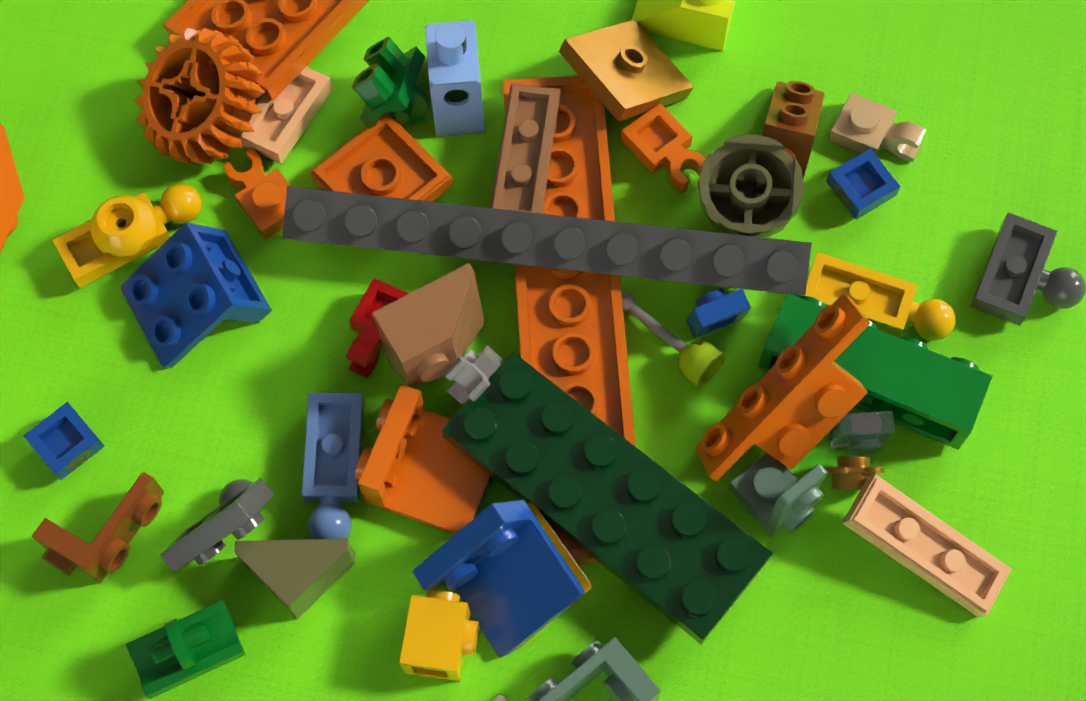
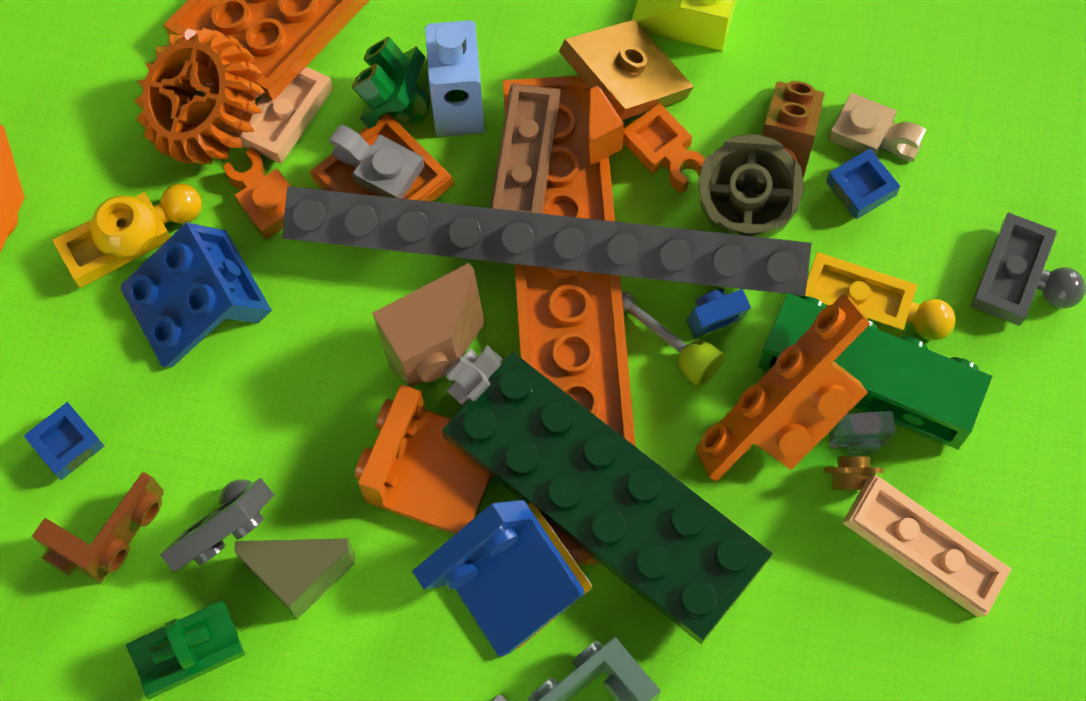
medium blue plate [302,393,365,539] -> none
red plate [346,278,409,378] -> none
yellow brick [399,590,479,682] -> none
sand green bracket [728,453,828,537] -> none
none -> light grey plate [329,124,424,199]
none -> orange slope [588,86,624,165]

